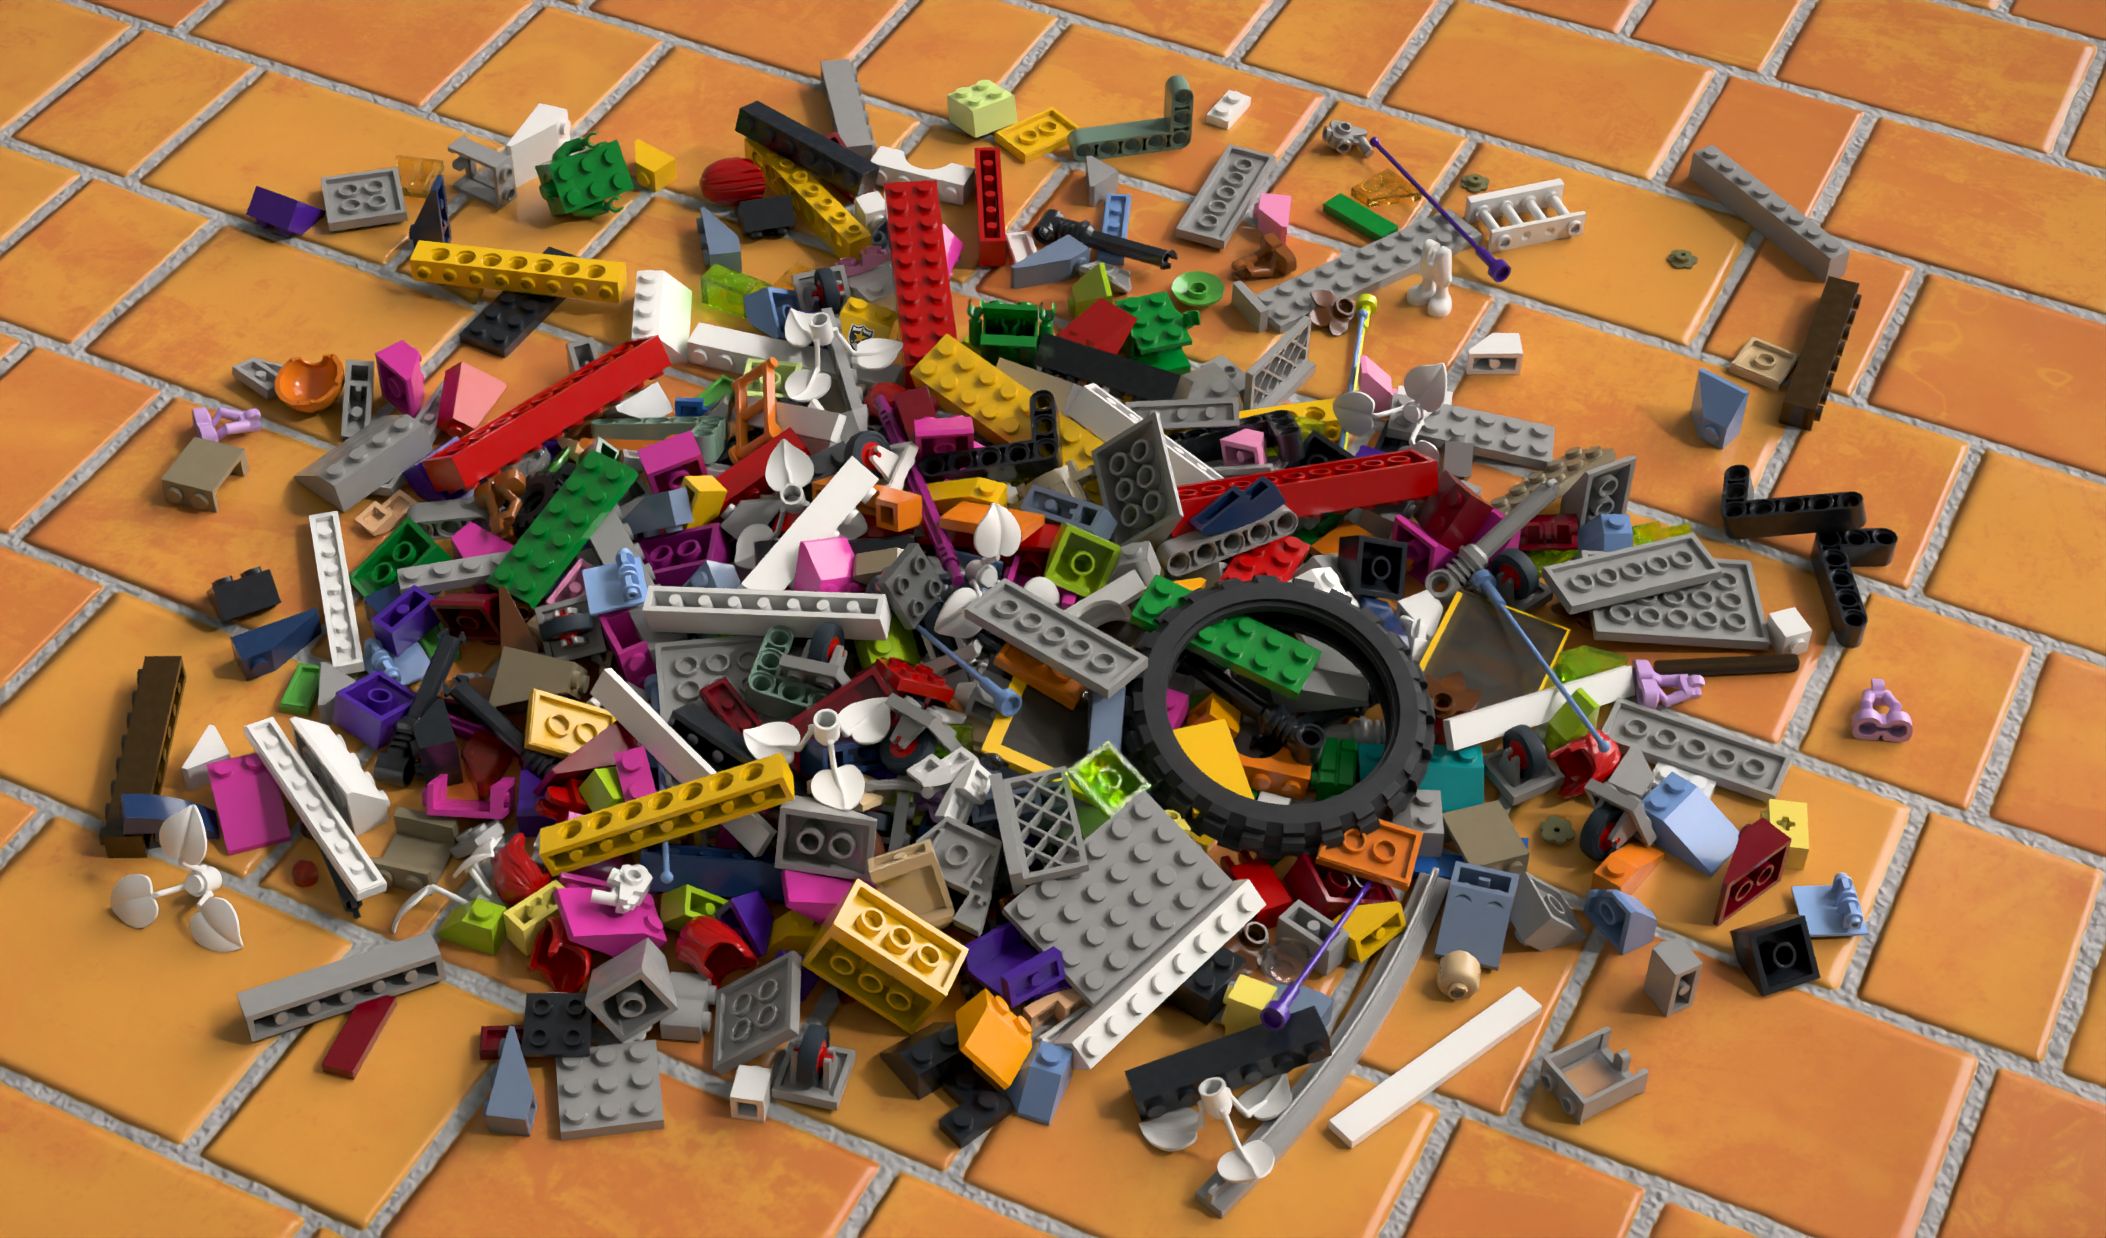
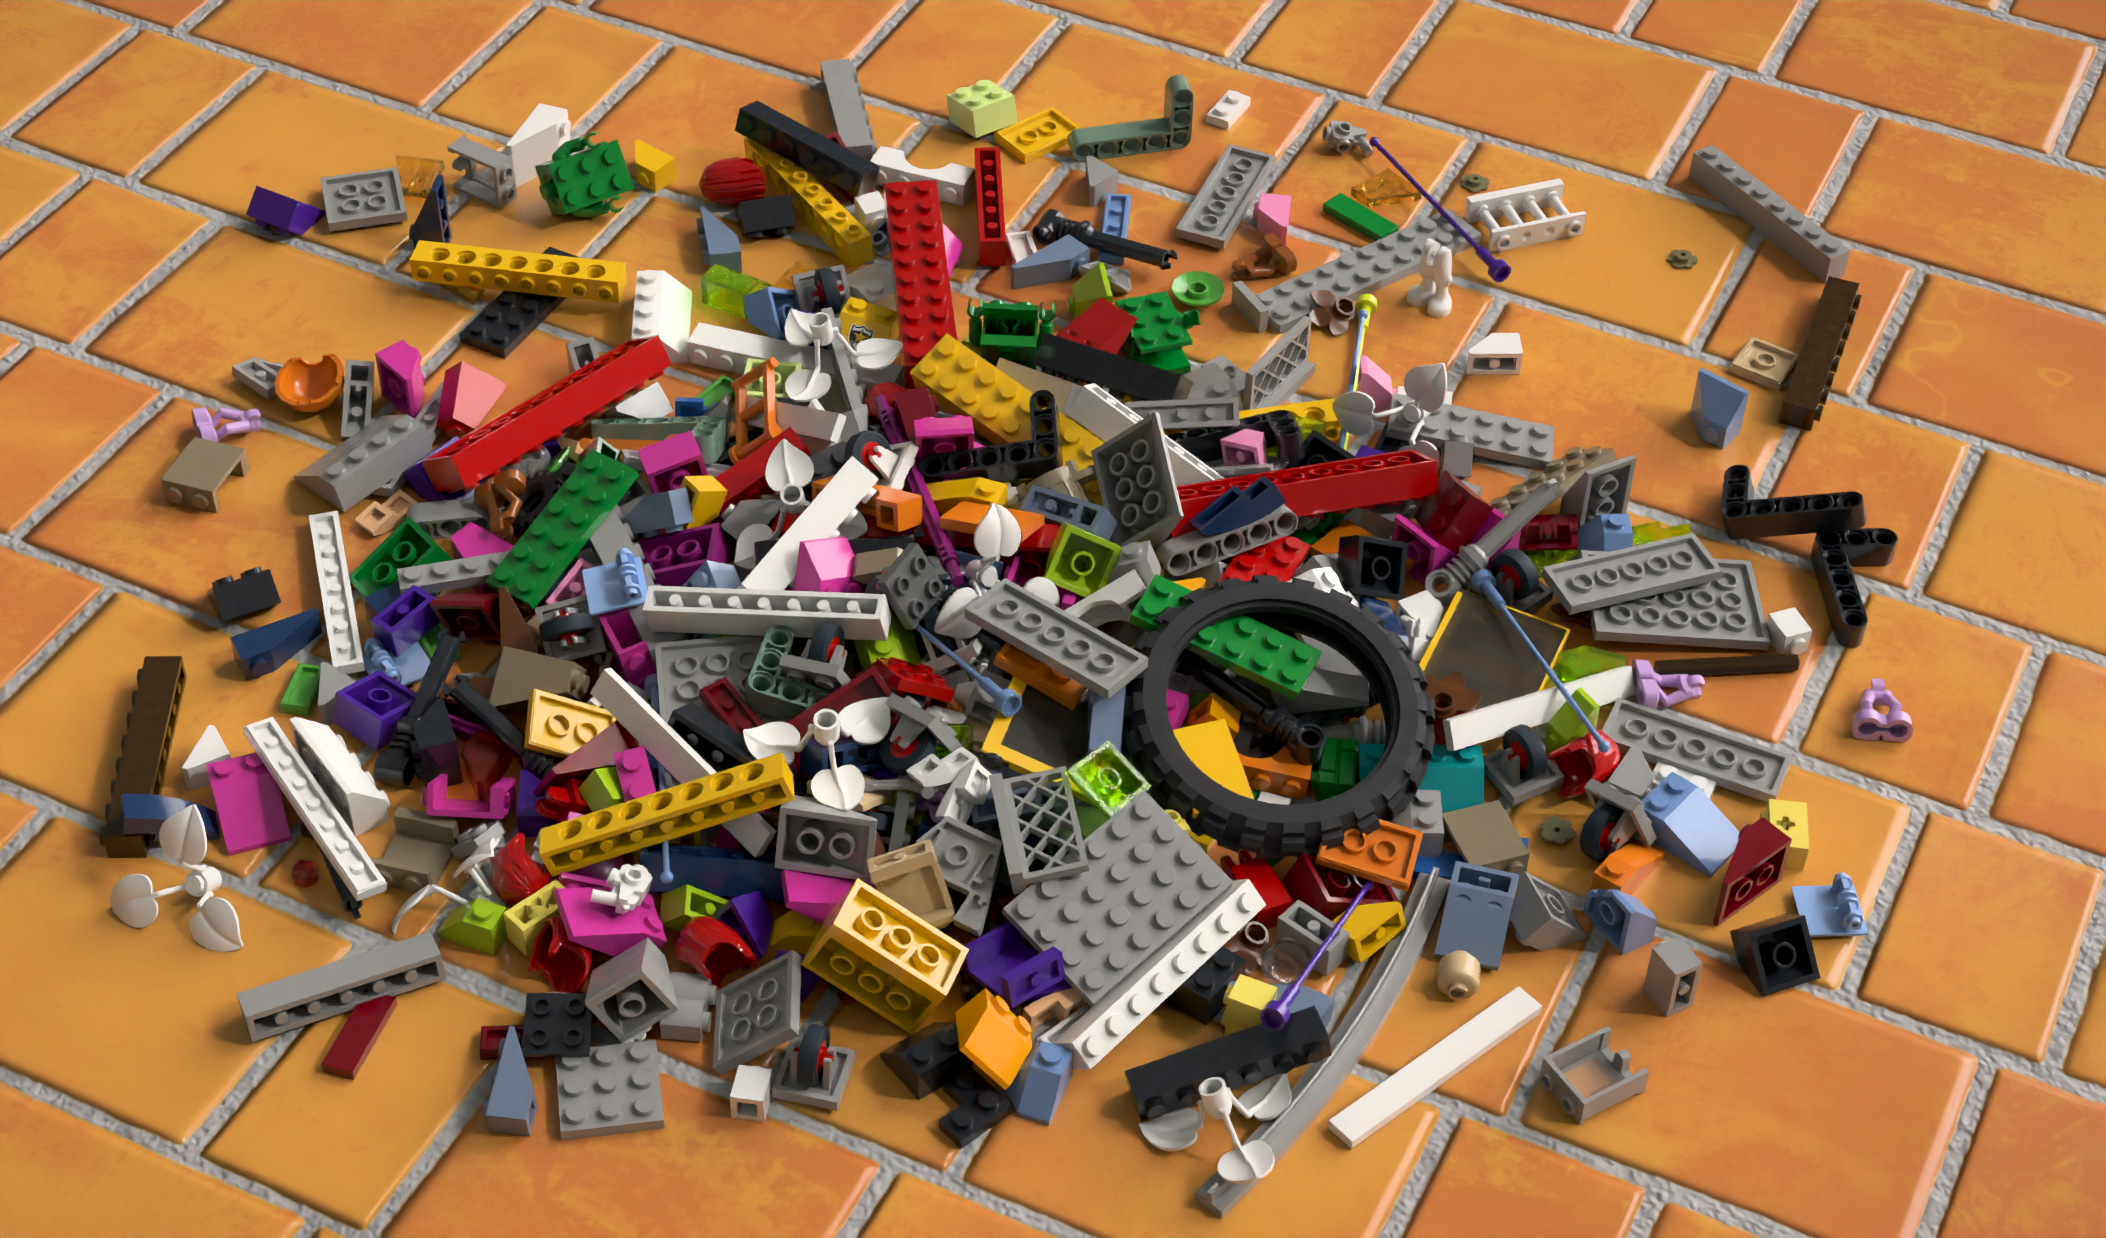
bright pink slope [834,246,889,277] -> none

